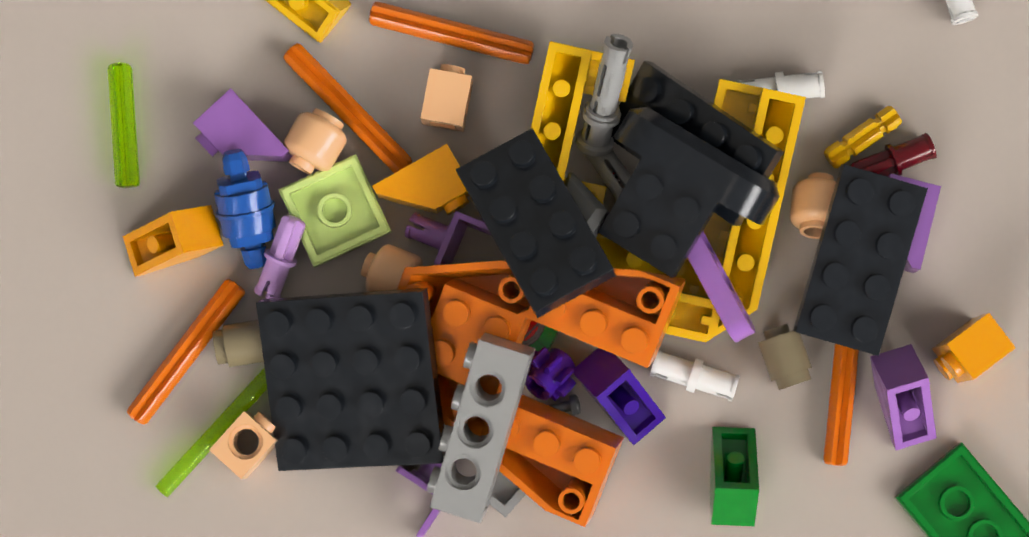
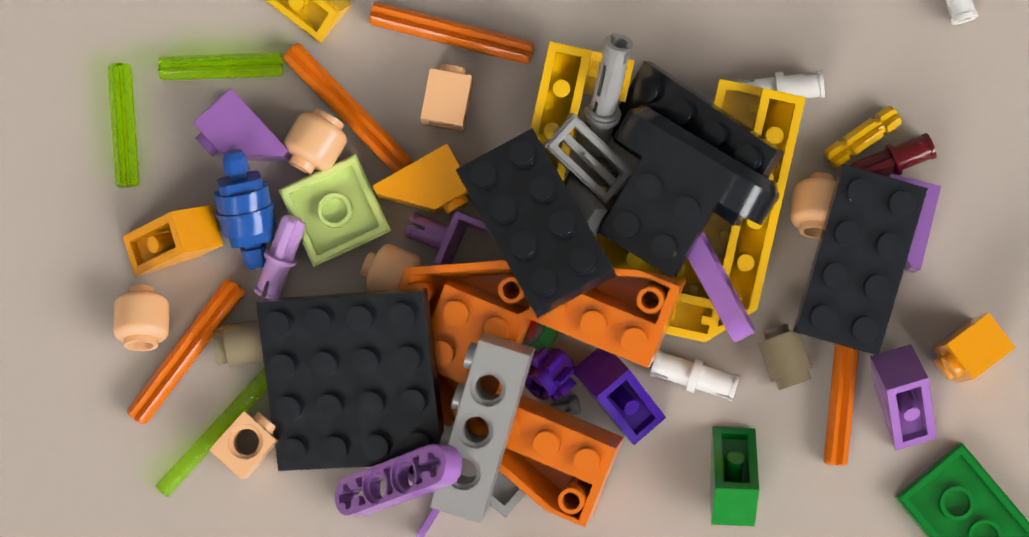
none -> light nougat head [113,285,169,351]
none -> clear neon green axle [158,52,284,81]
none -> medium lavender beam [335,444,462,516]
none -> light grey tile [542,113,634,205]

